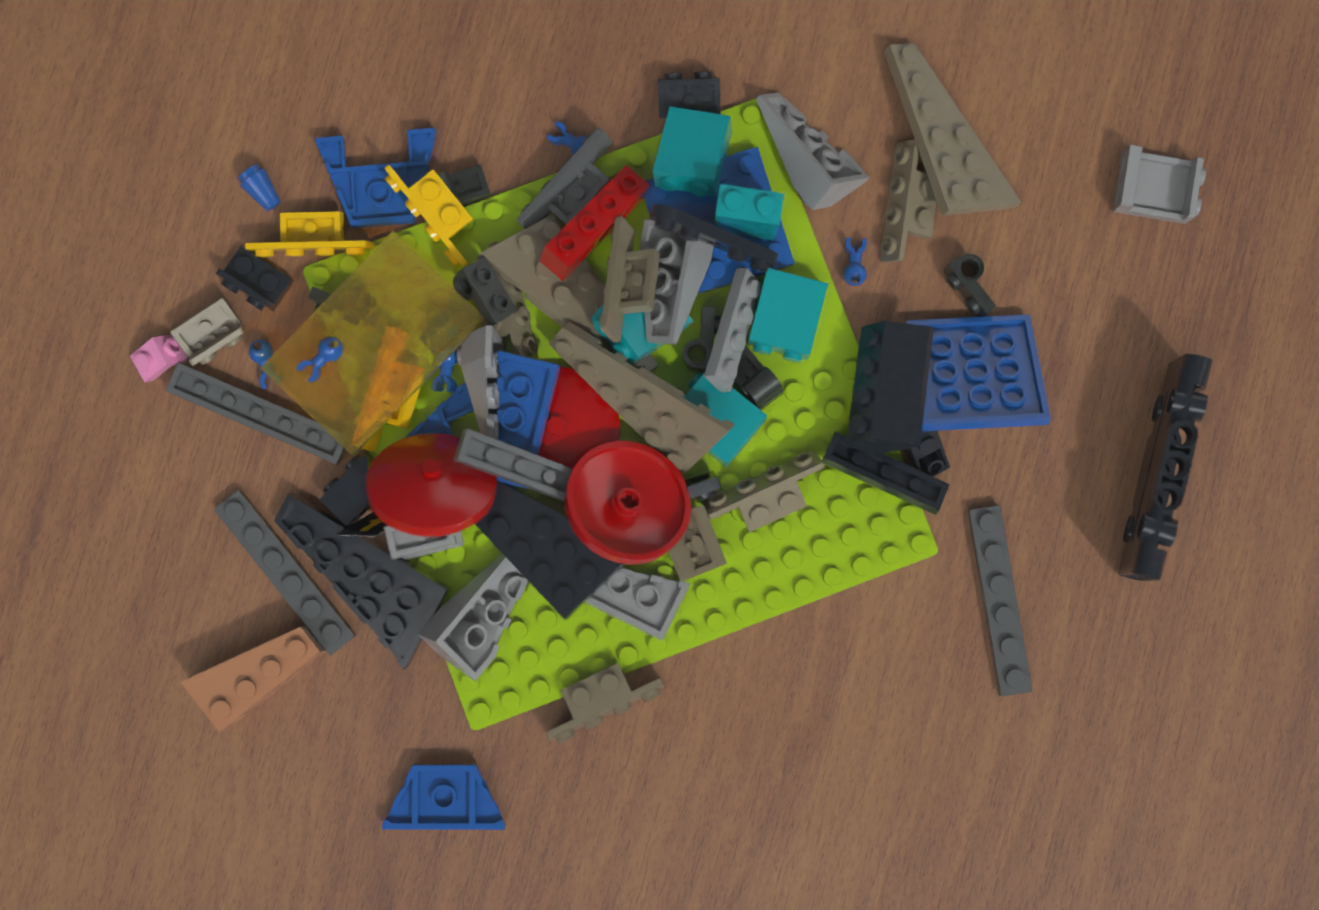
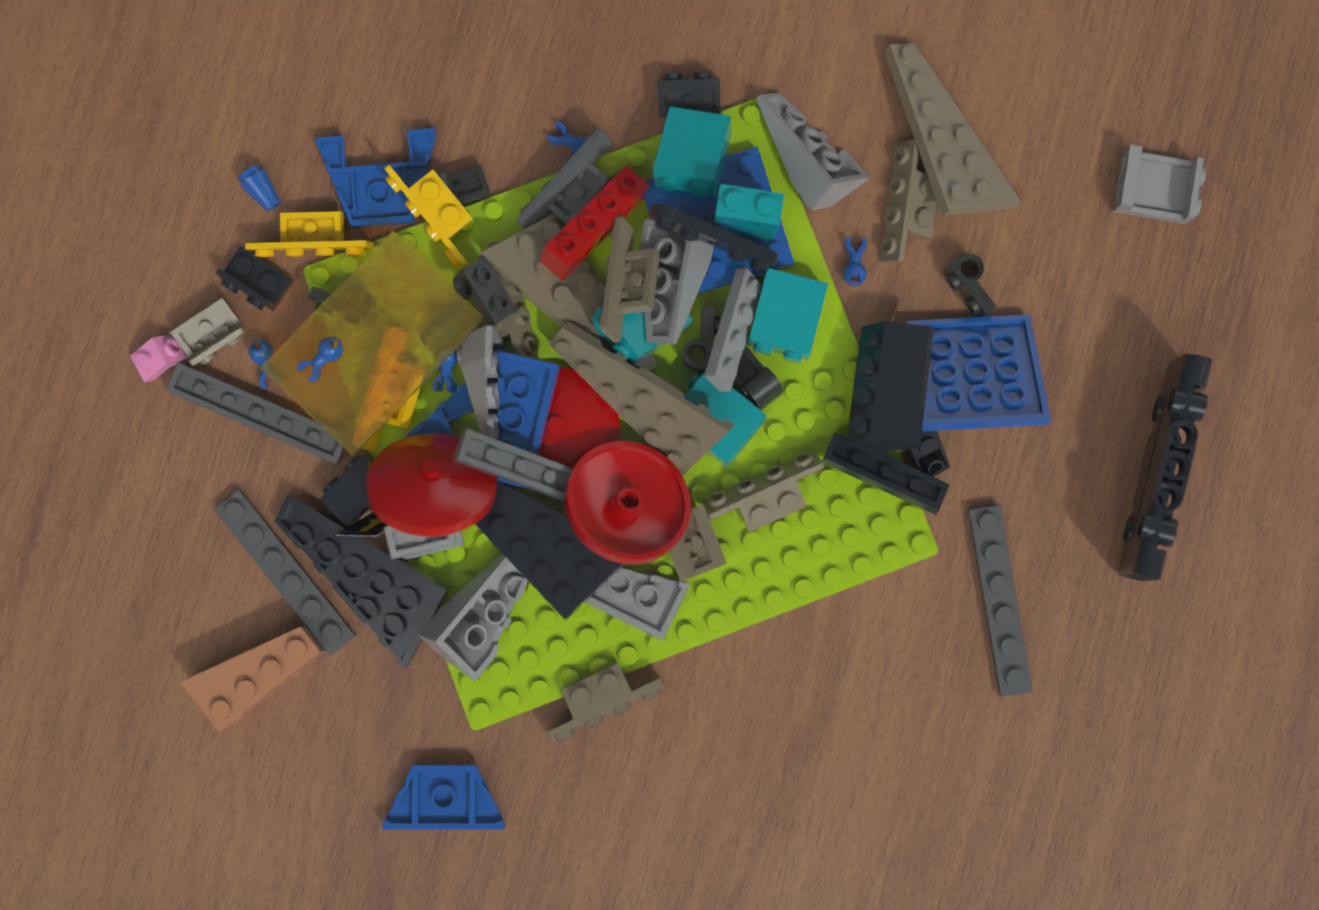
black plate [685,470,720,500] -> none

